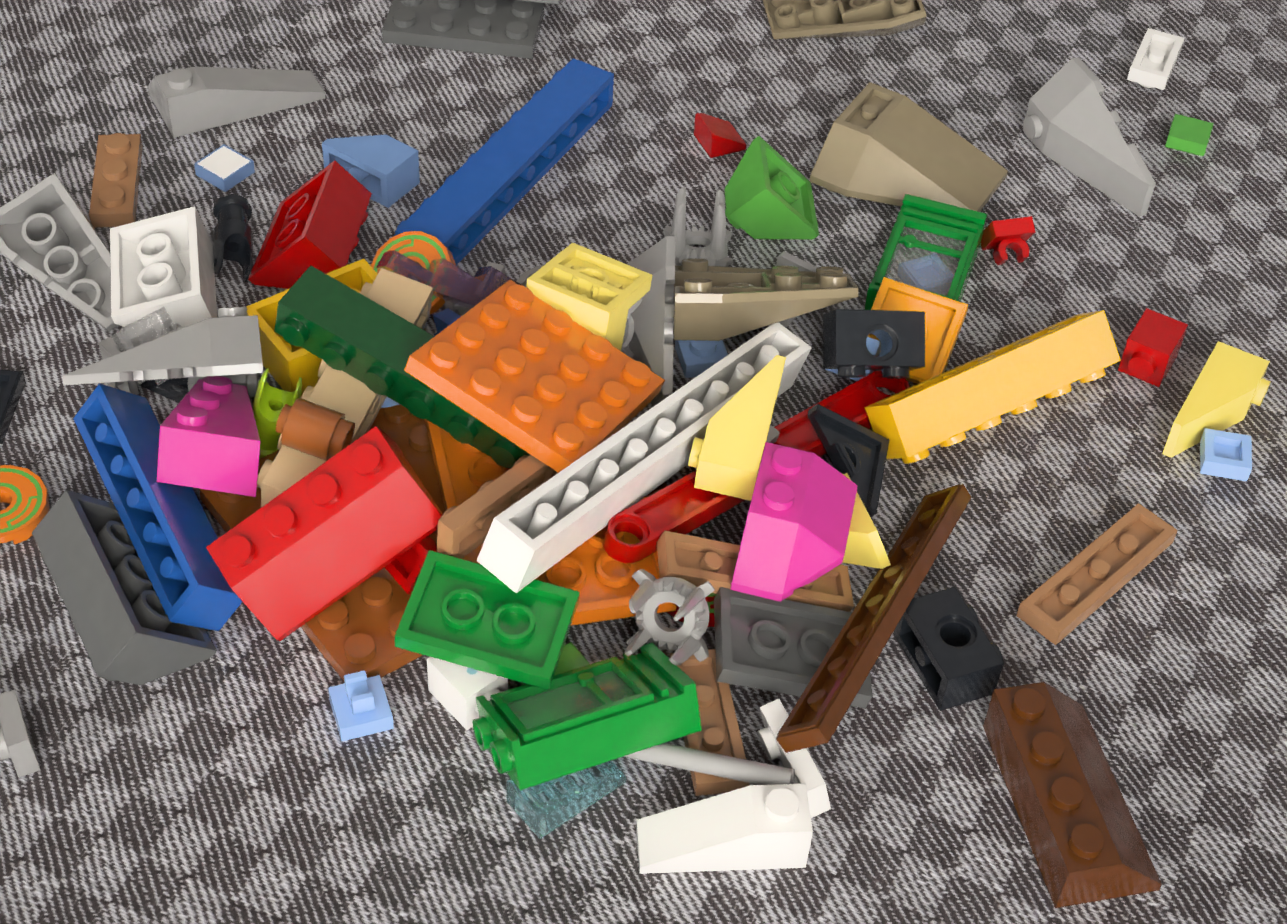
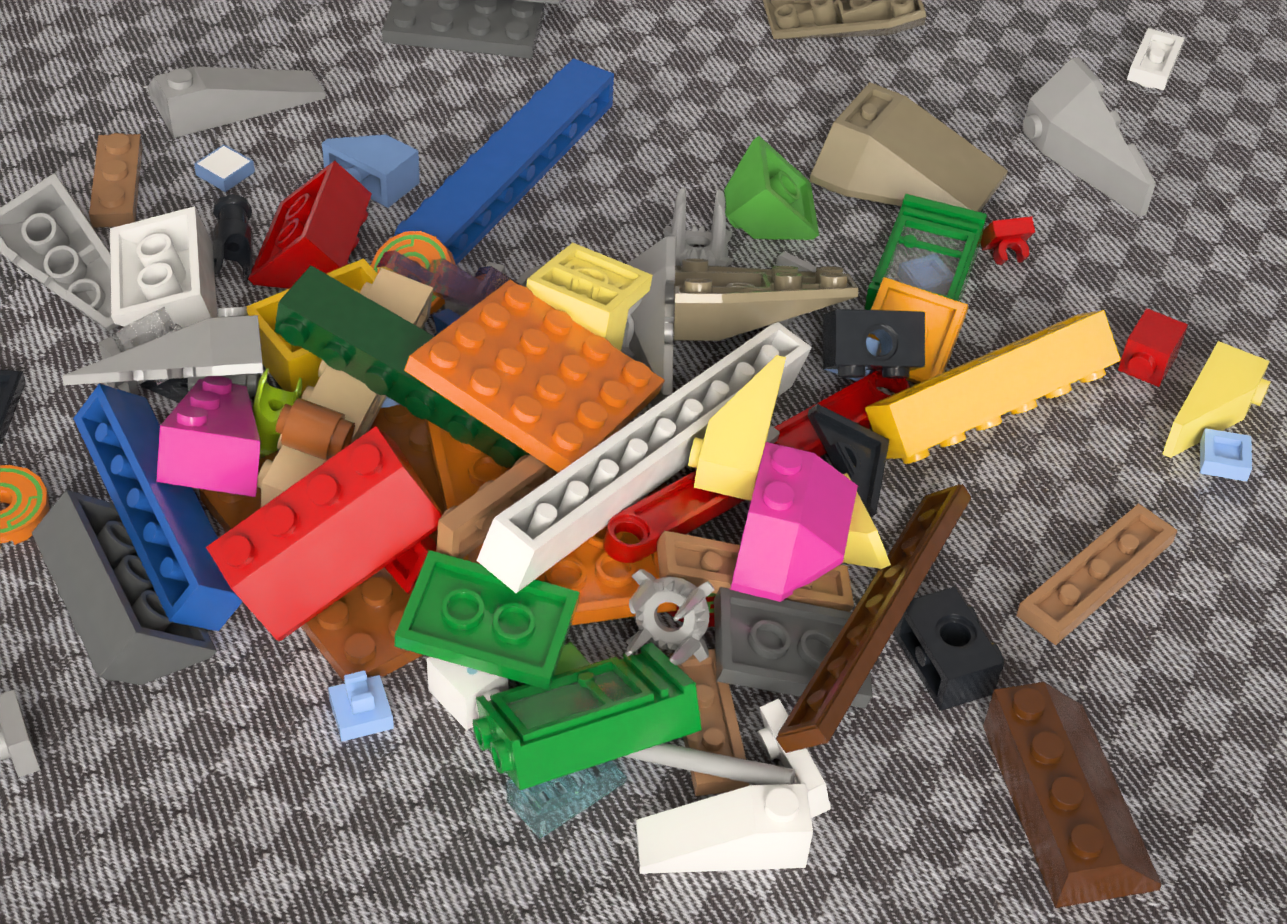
light blue plate [675,340,728,378] -> none
red slope [694,113,747,158] -> none
bright green tile [1165,114,1213,156] -> none

